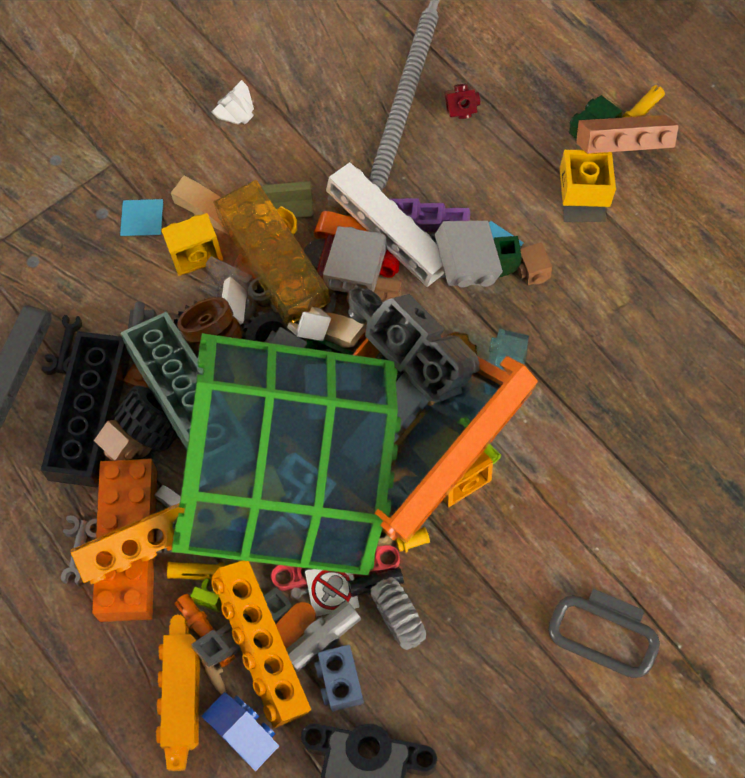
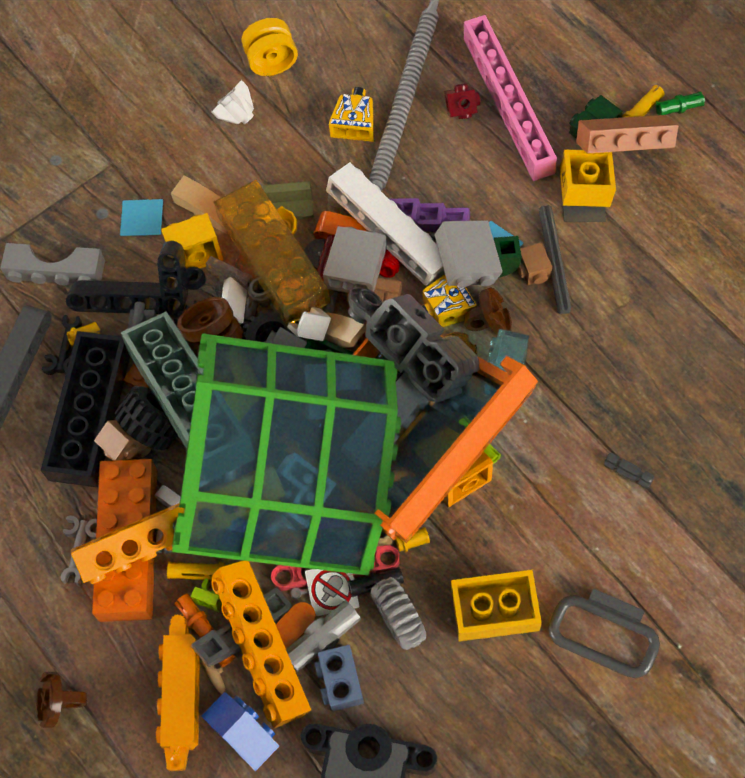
none -> light grey arch [0,243,105,285]
none -> reddish brown tile [36,672,87,728]
none -> black beam [66,241,188,315]
none -> yellow pin [67,322,101,346]
none -> black plate [186,266,206,290]
none -> yellow wheel [241,18,298,76]
none -> yellow torso [329,87,374,142]
none -> torso [422,275,477,327]
none -> yellow brick [451,570,542,642]
none -> bright pink brick [464,15,557,181]
none -> reddish brown tile [464,287,512,336]
none -> dark grey axle [539,205,571,315]
none -> dark grey axle [604,453,654,488]
none -> green pin [655,91,705,115]

